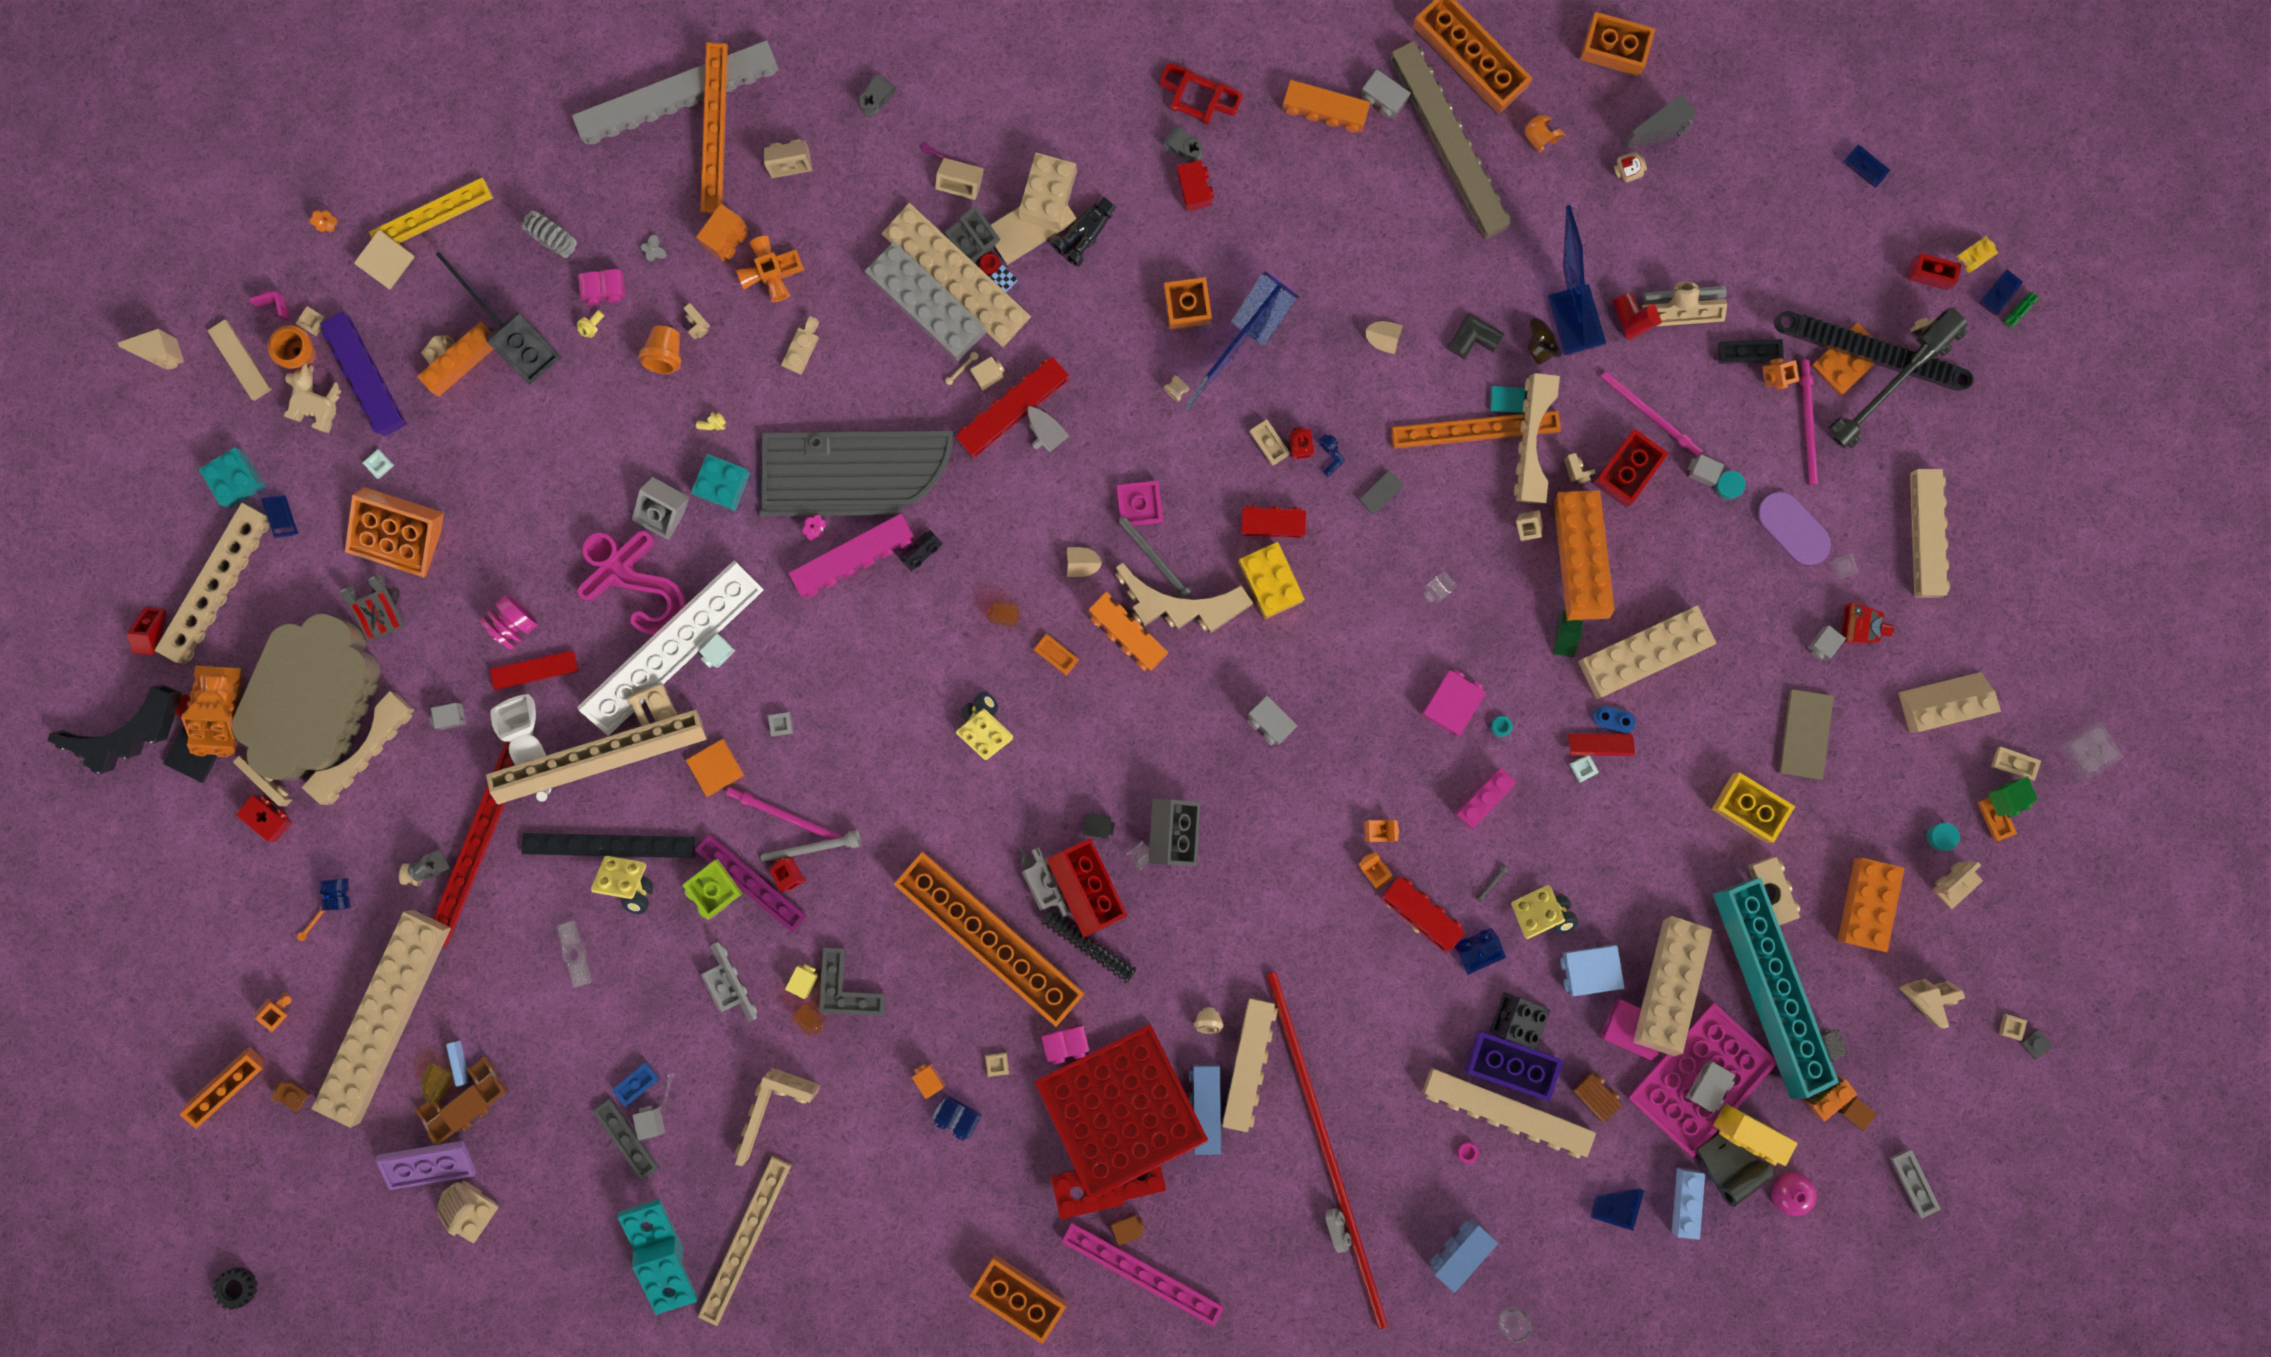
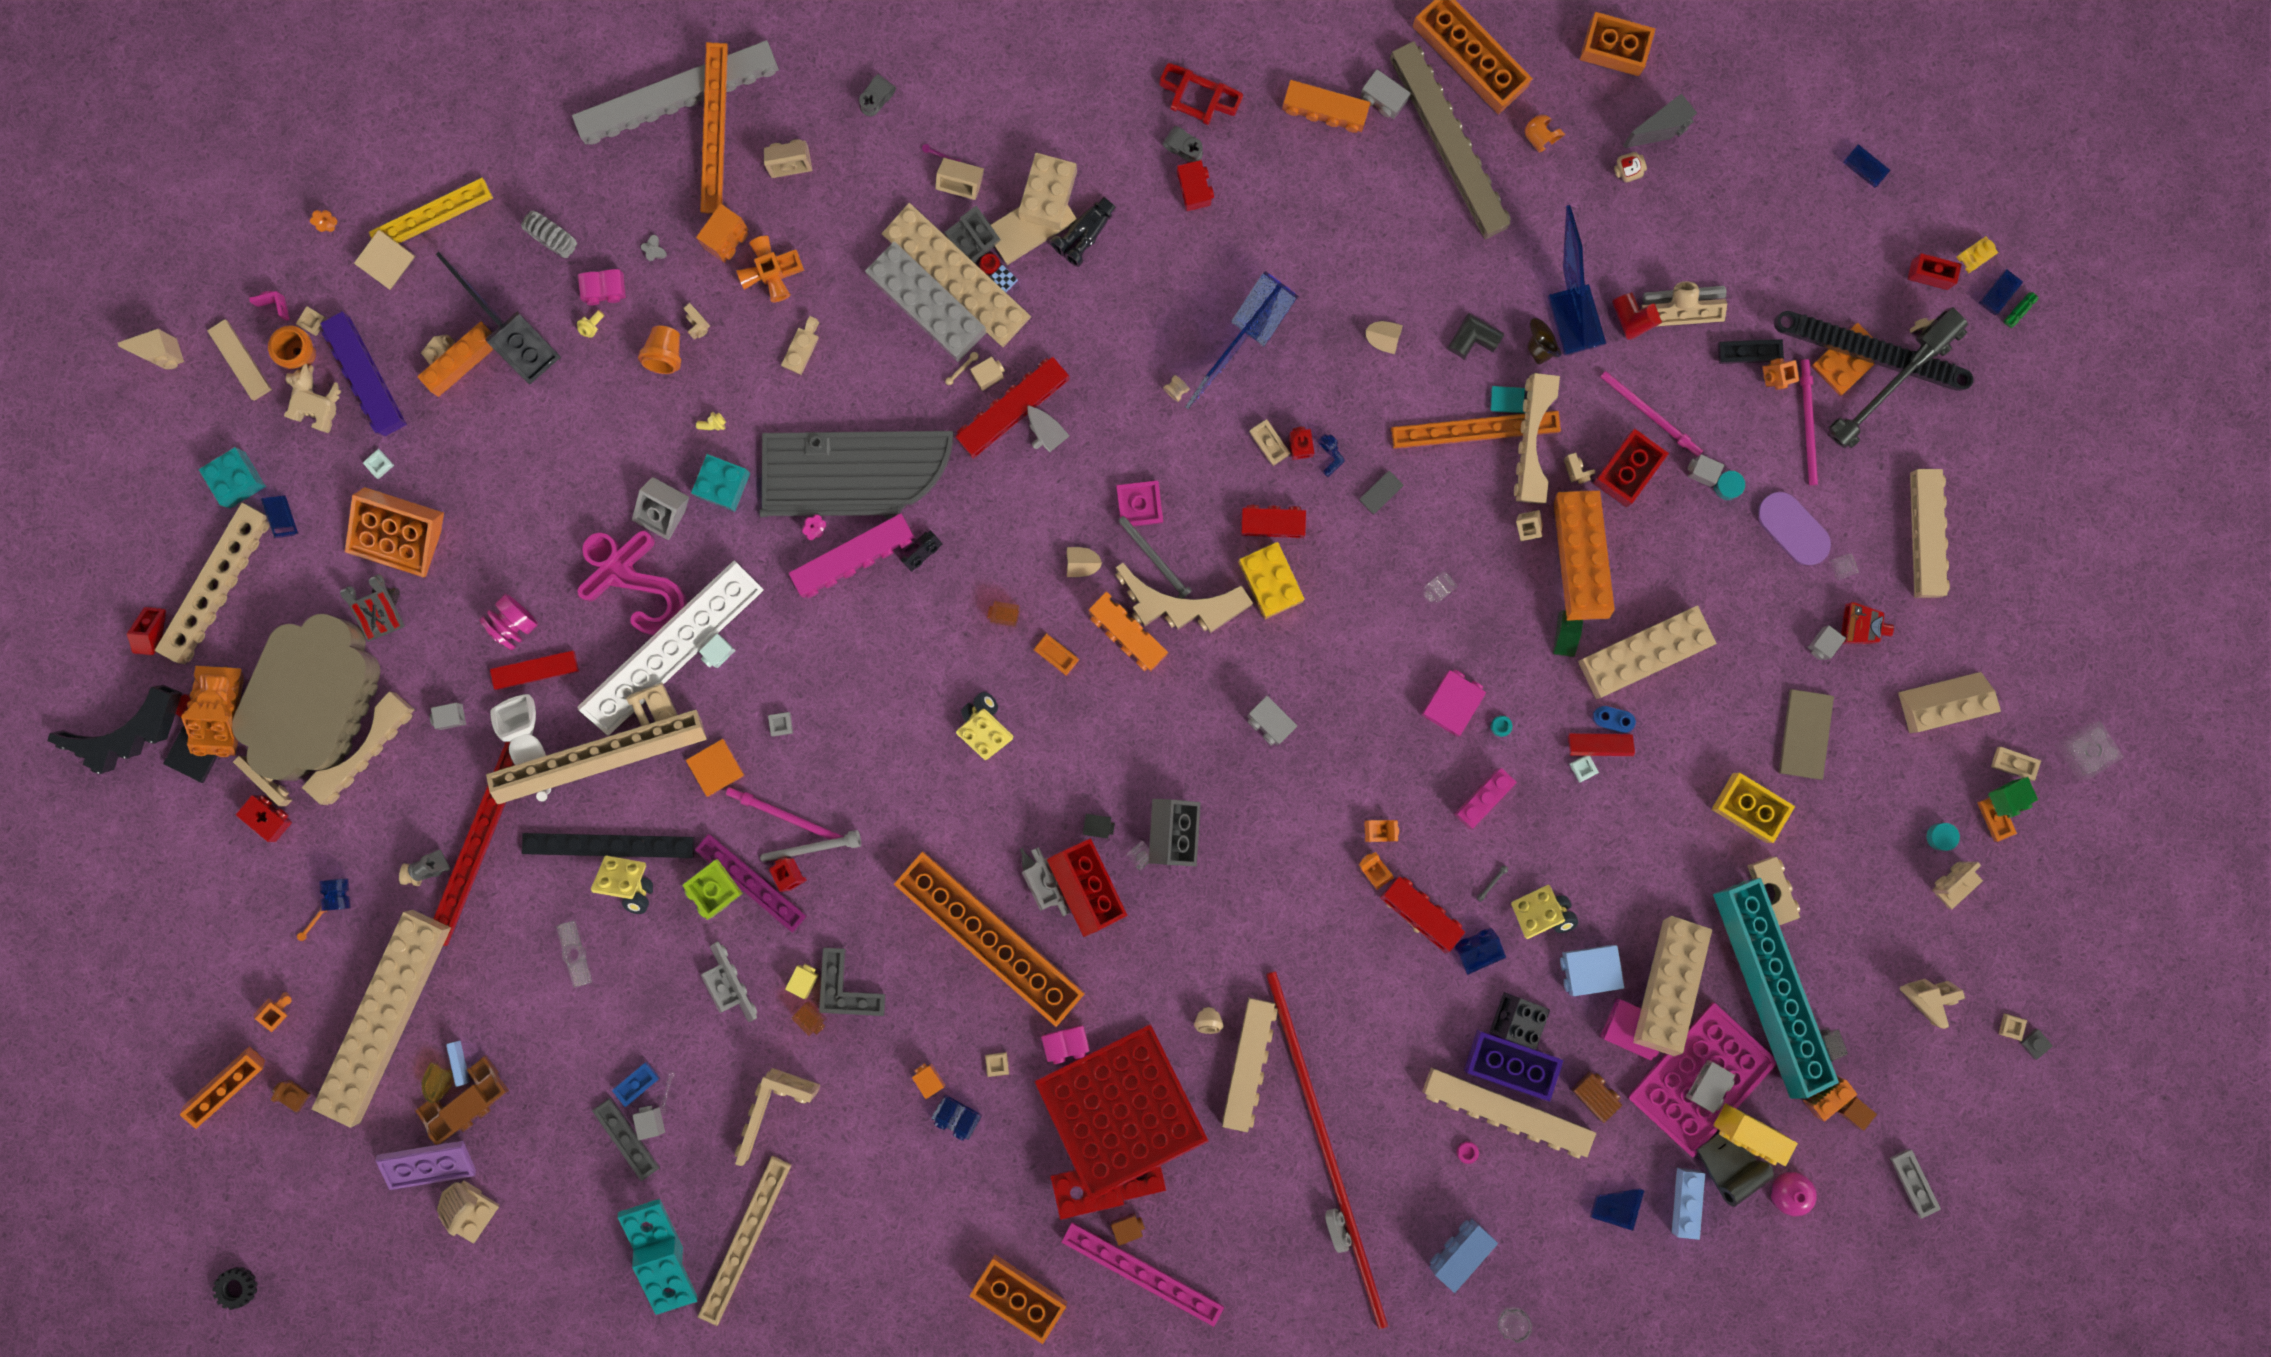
black piece [1041,909,1136,983] -> none
orange brick [1164,277,1212,330] -> none
medium blue brick [1189,1065,1221,1155] -> none
orange brick [1837,858,1905,952] -> none

